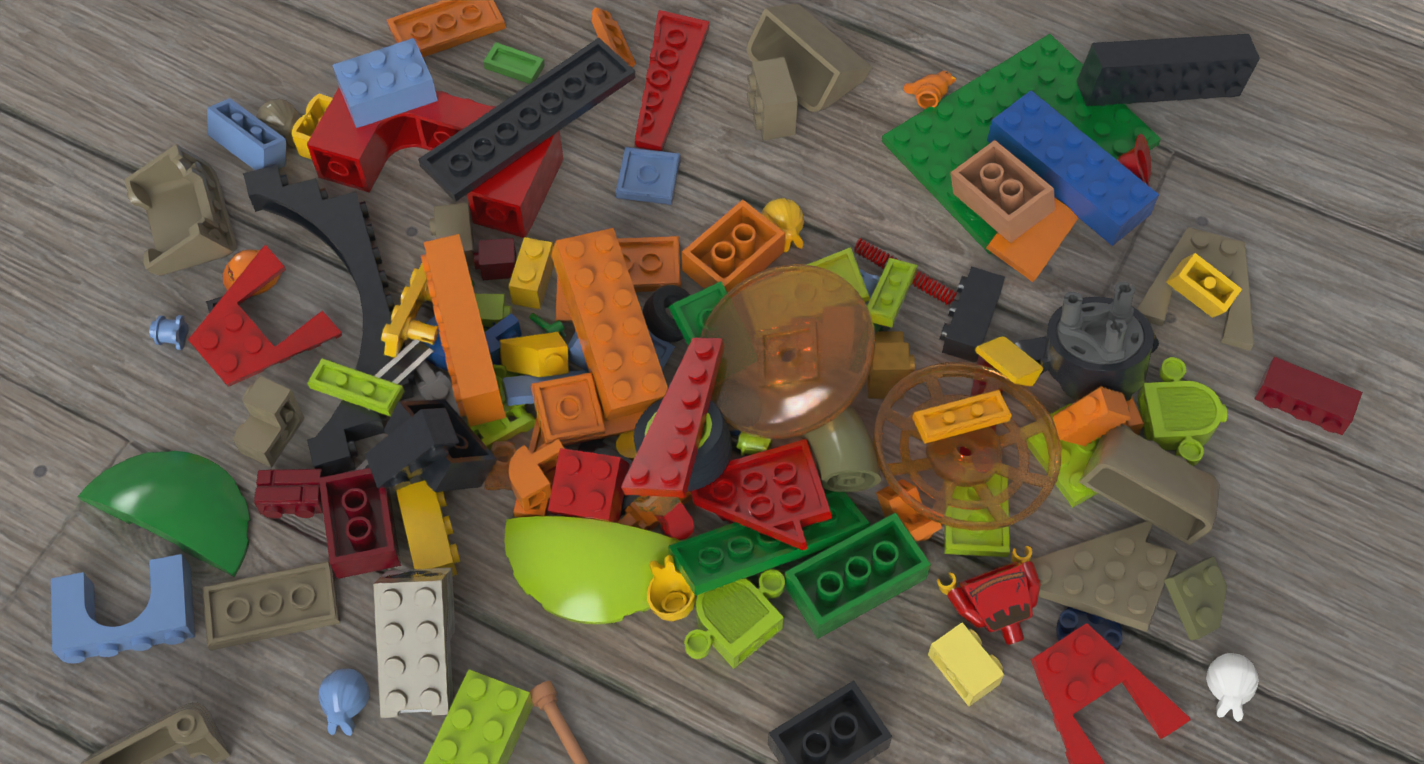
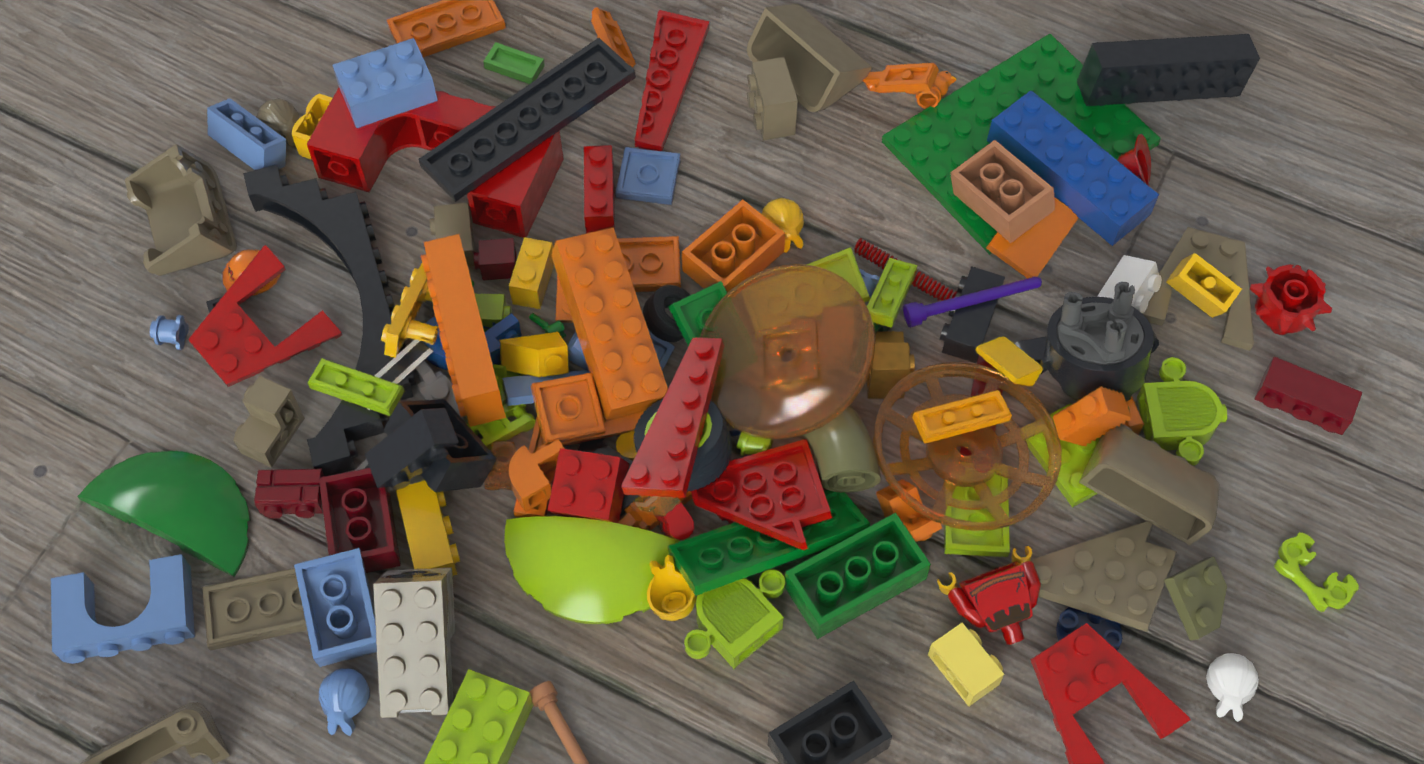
none -> medium blue slope [294,548,377,667]
none -> red brick [584,145,615,234]
none -> orange hinge [863,63,939,93]
none -> dark purple piece [903,277,1042,328]
none -> white brick [1097,255,1162,314]
none -> red brick [1249,264,1332,335]
none -> lime helmet [1274,532,1359,612]

